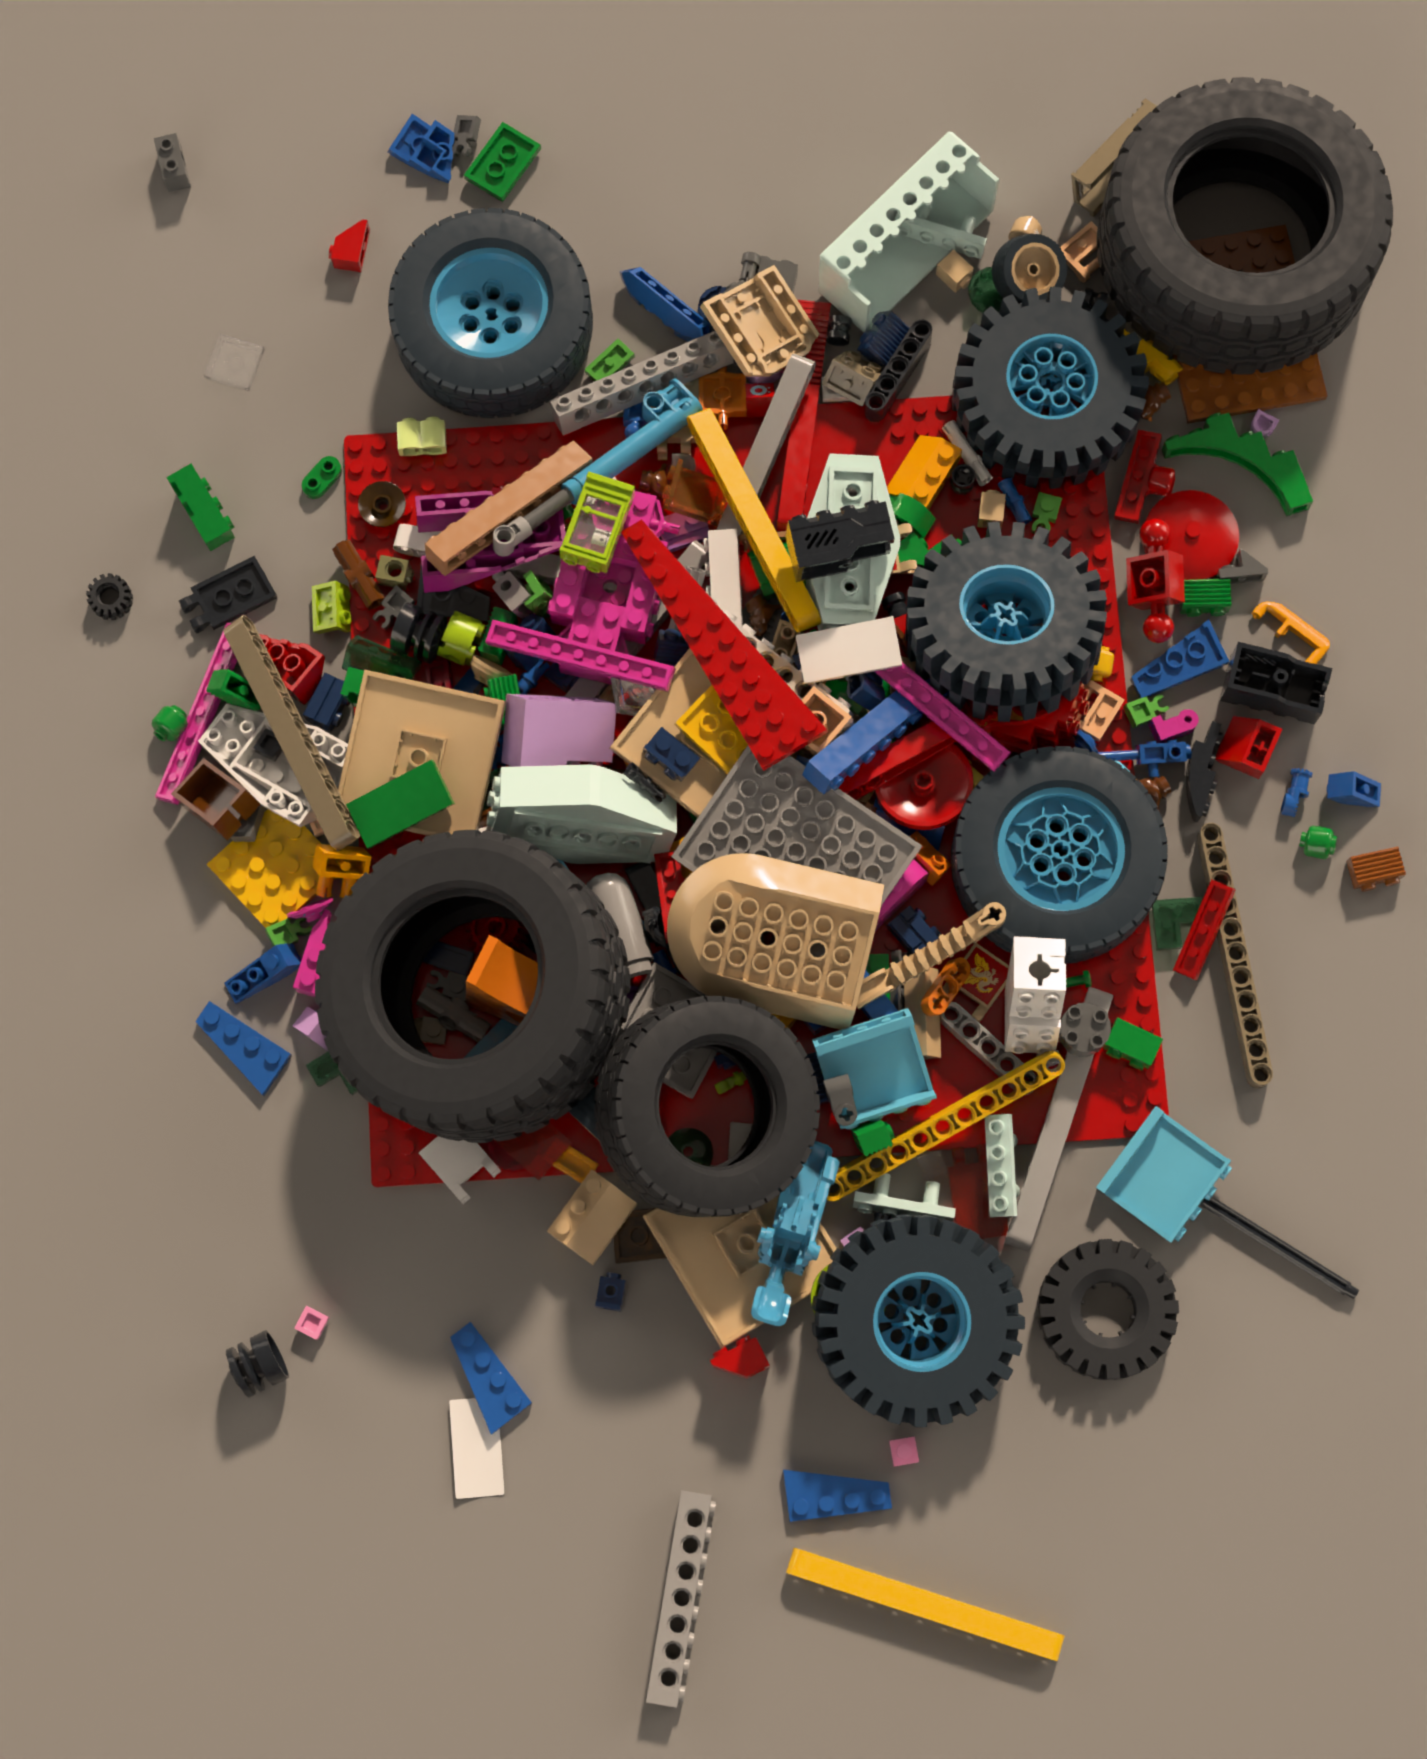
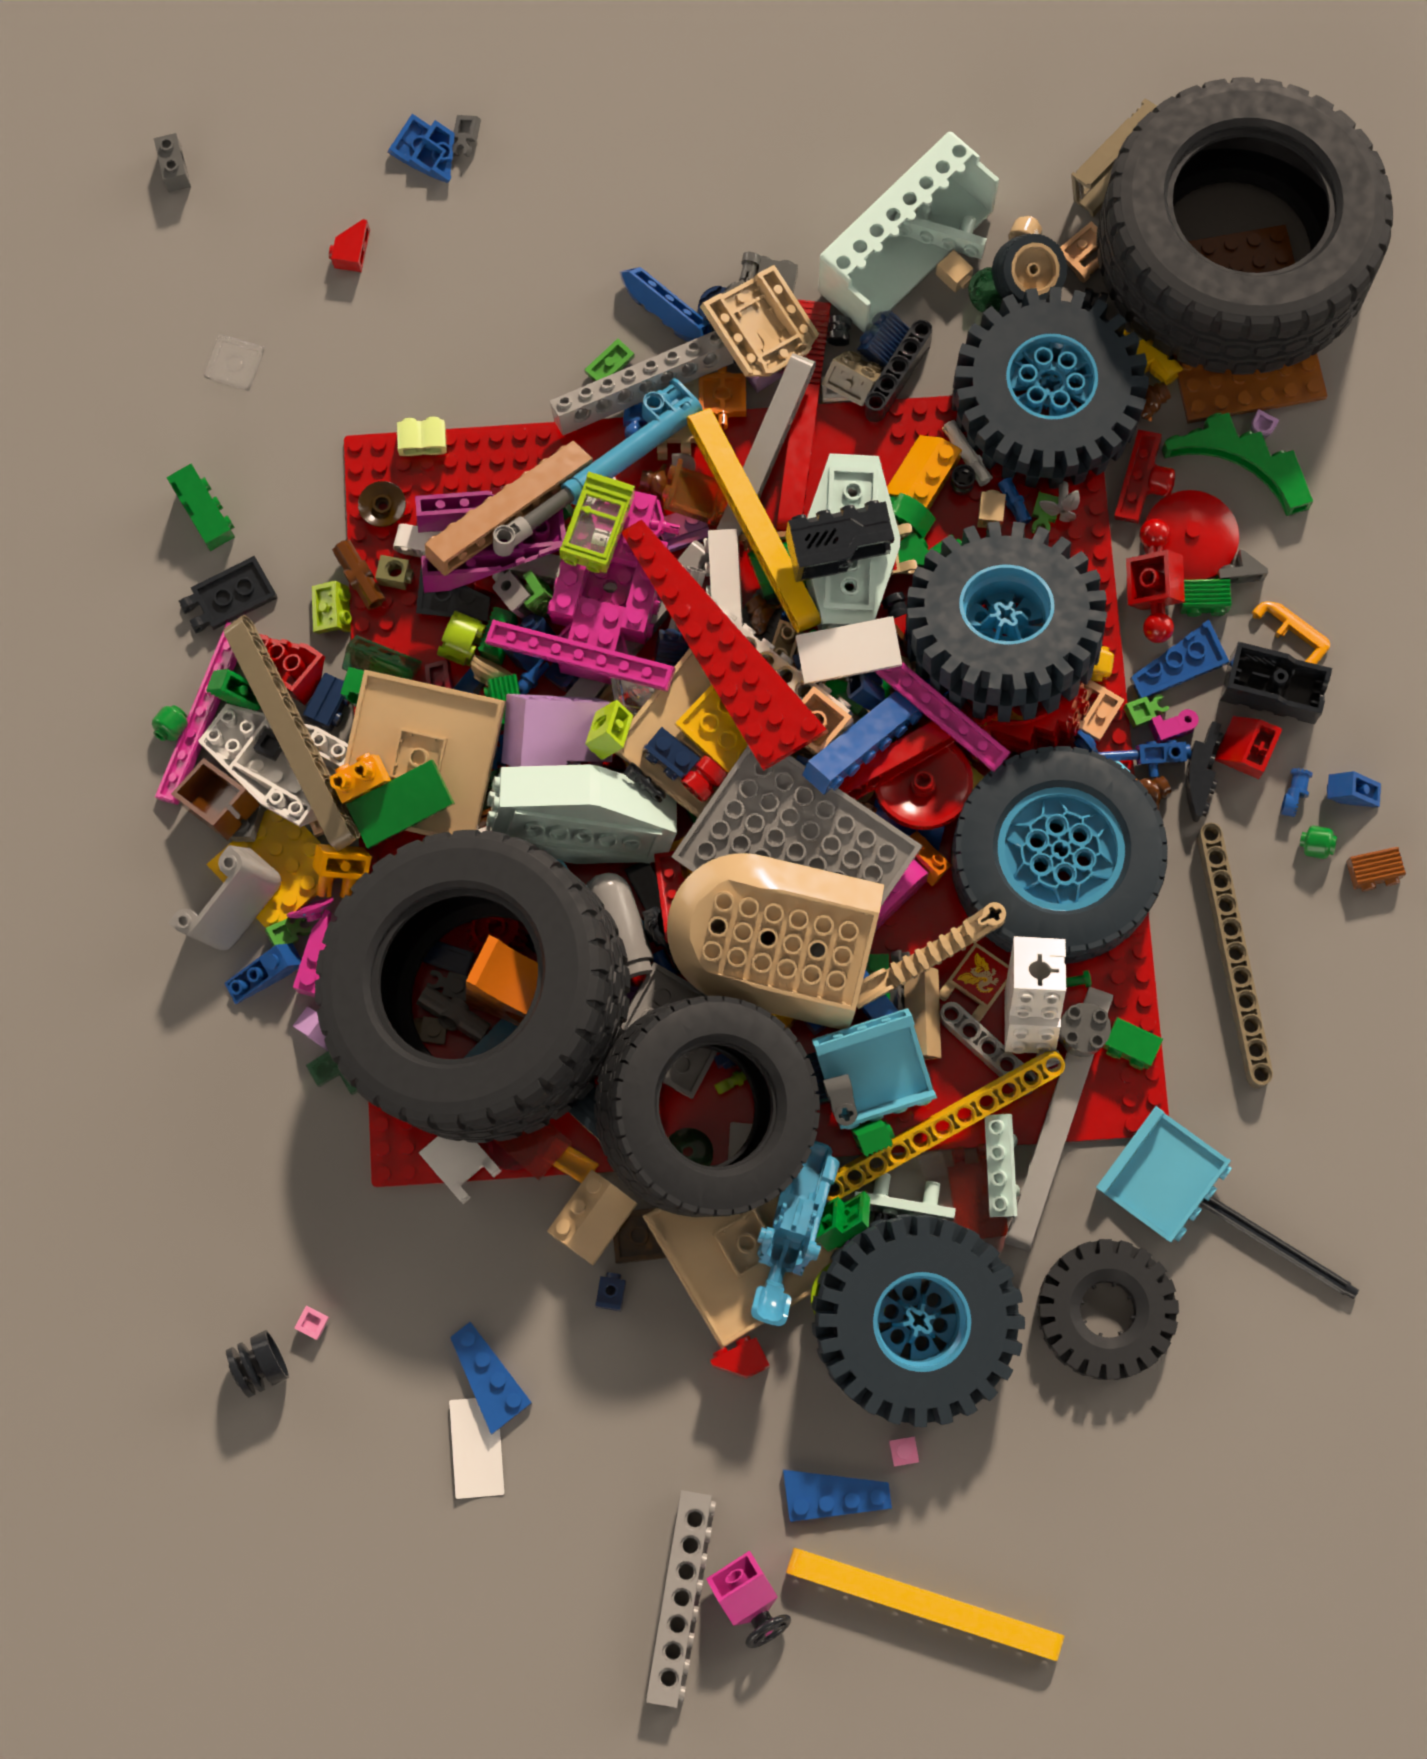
black tyre [86,573,133,620] -> none
blue wing [195,1001,292,1096] -> none
green plate [302,456,342,499] -> none
dark grey plate [373,585,416,630] -> none
black wheel [388,208,593,418] -> none
black wheel [390,602,448,664] -> none
green plate [464,122,541,202] -> none
red brick [745,383,775,417] -> none
dark blue brick [887,905,941,955] -> none
orange beam [921,957,970,1017] -> none
clear green plate [1152,897,1202,951] -> none
red tile [1173,879,1236,981] -> none
none -> light grey windscreen [168,845,281,950]
none -> light orange brick [329,753,391,804]
none -> lime brick [585,699,633,760]
none -> red wheel [681,755,727,803]
none -> dark pink piece [706,1551,791,1648]
none -> green plate [815,1191,870,1252]
none -> light grey plant [1039,481,1080,522]

